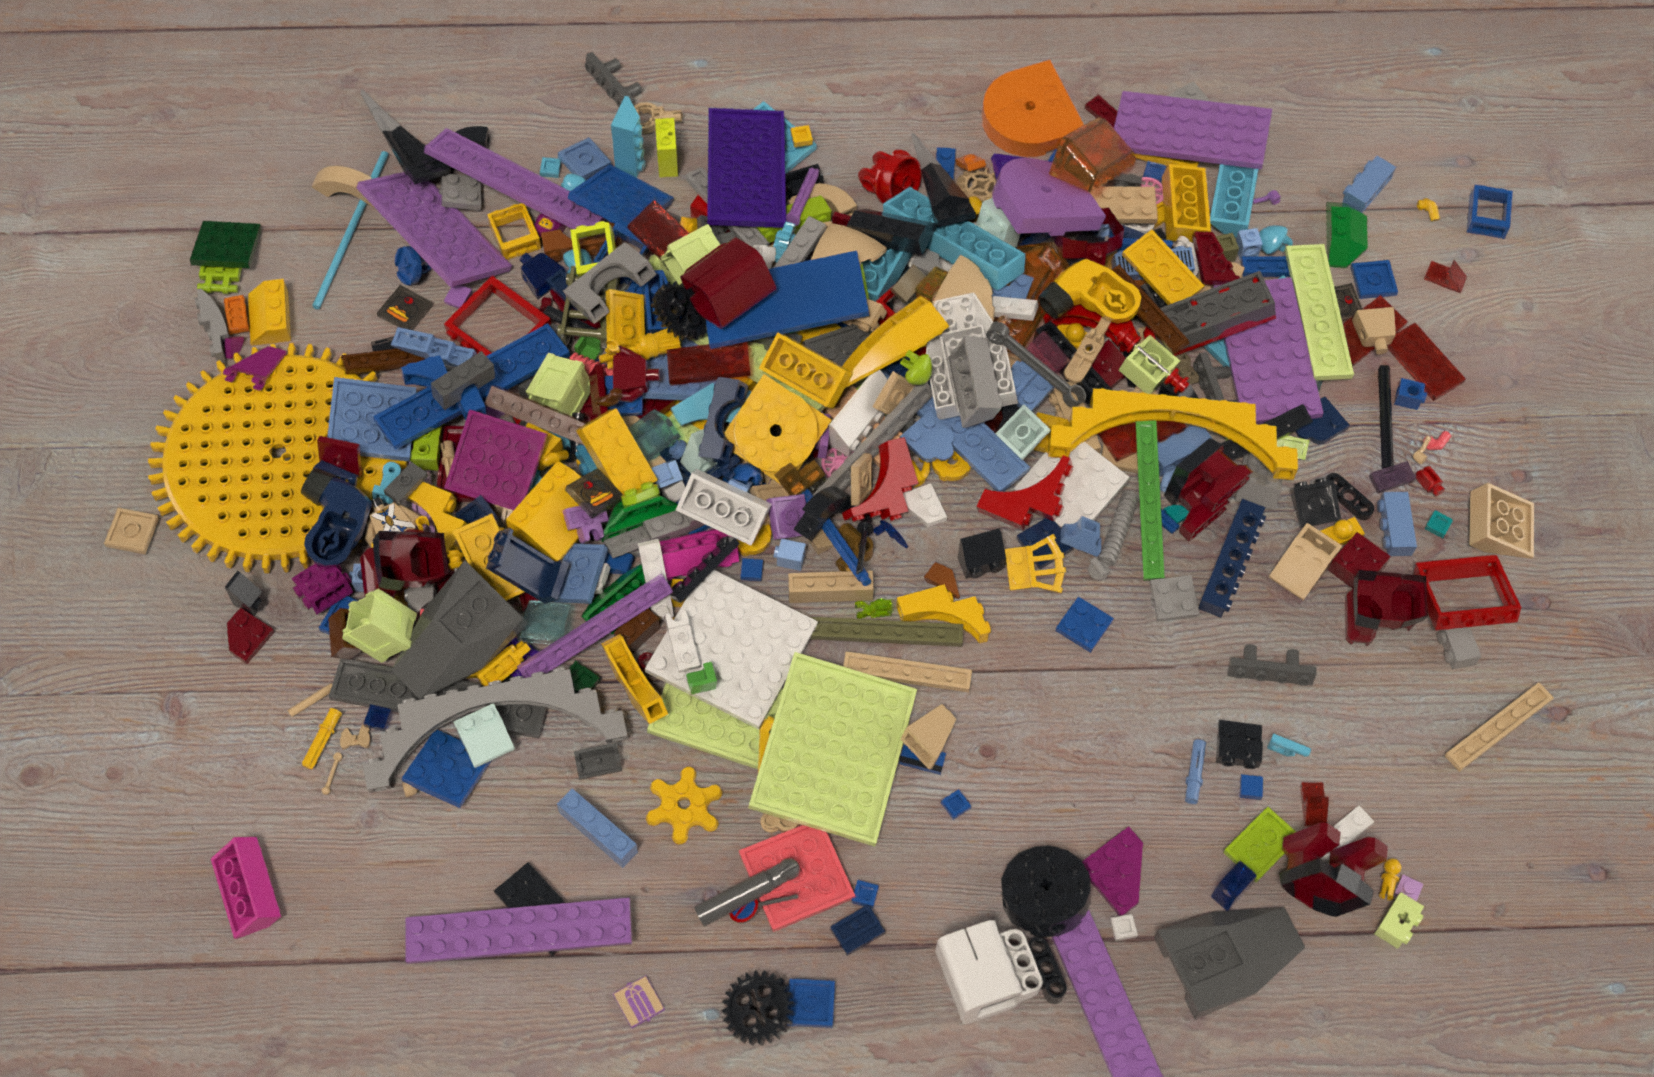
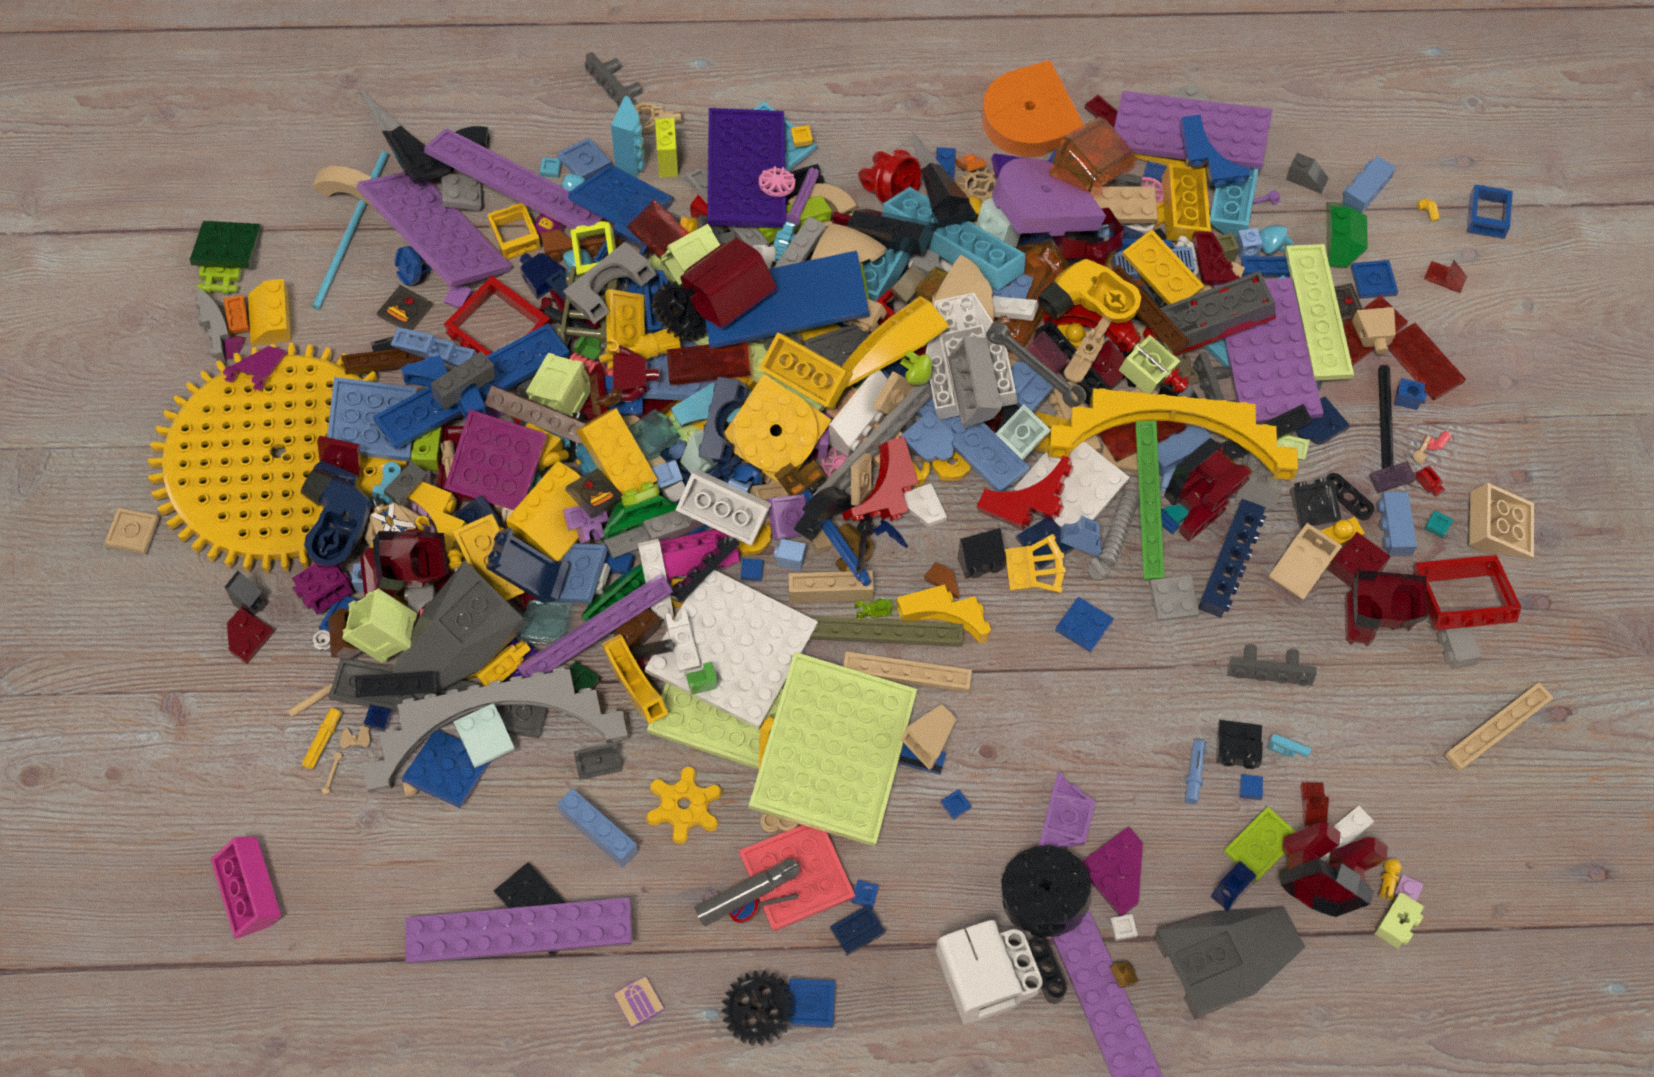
none -> white plate [313,630,330,650]
none -> black plate [355,671,439,697]
none -> black axle [630,639,675,659]
none -> bright pink wheel [759,166,795,197]
none -> medium lavender wing [1039,772,1095,849]
none -> pearl gold plate [1110,961,1139,988]
none -> blue arch [1179,114,1250,188]
none -> dark grey slope [1286,153,1329,194]

